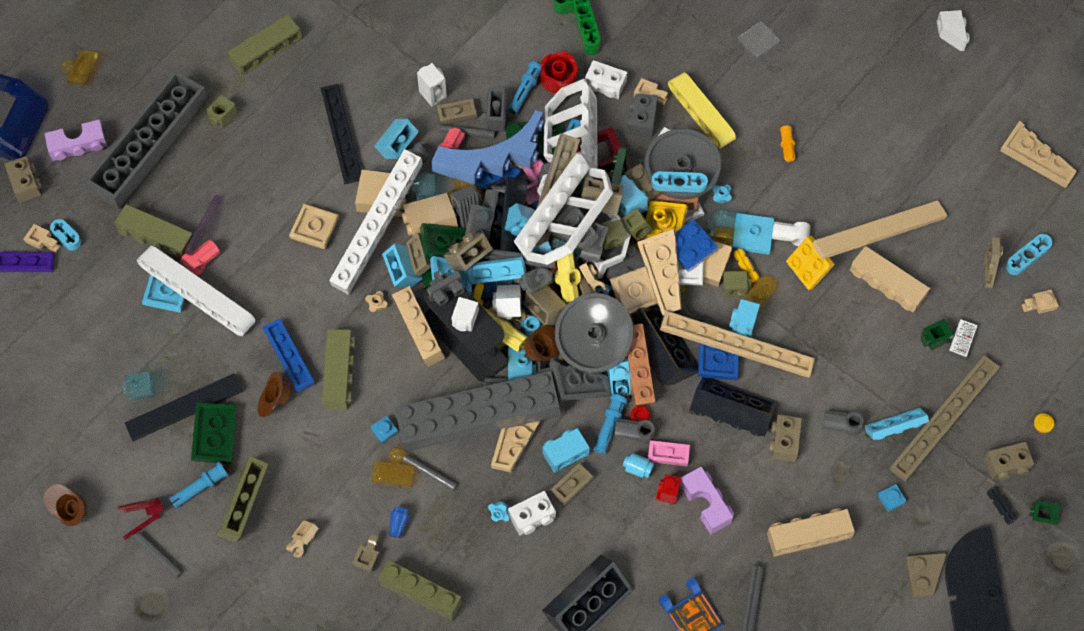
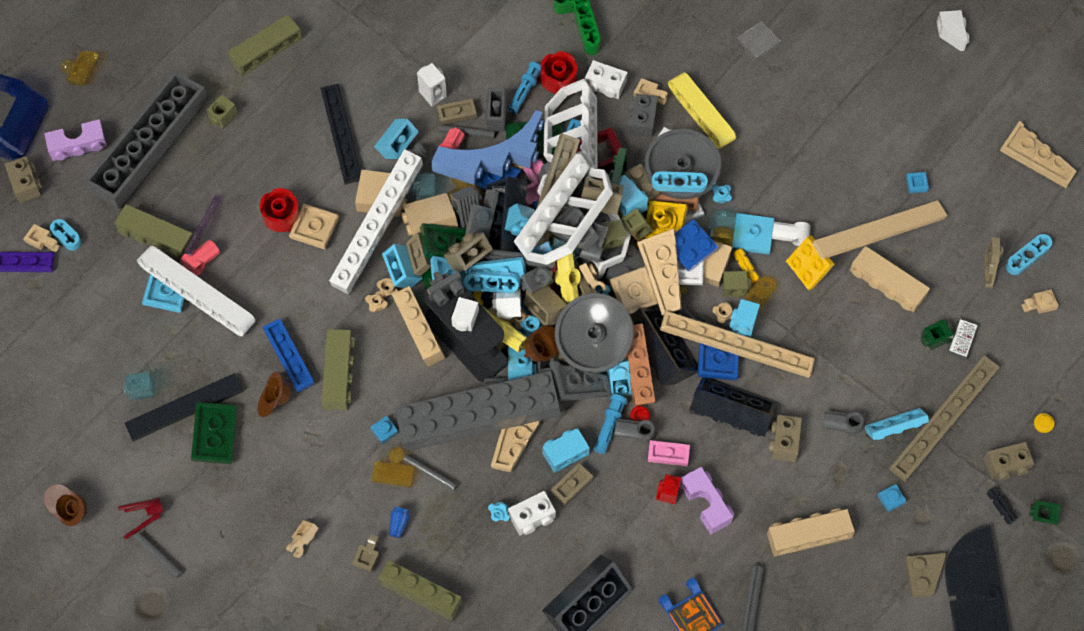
dark azure pin [169,462,229,509] -> none
olive brick [216,456,268,543] -> none
medium azure brick [623,453,654,478] -> none
light orange axle [780,125,795,162] -> none
none -> red brick [259,188,300,232]
none -> tan plate [377,278,398,298]
none -> medium azure beam [464,271,521,293]
none -> tan plate [713,302,733,323]
none -> dark azure plate [906,172,929,194]

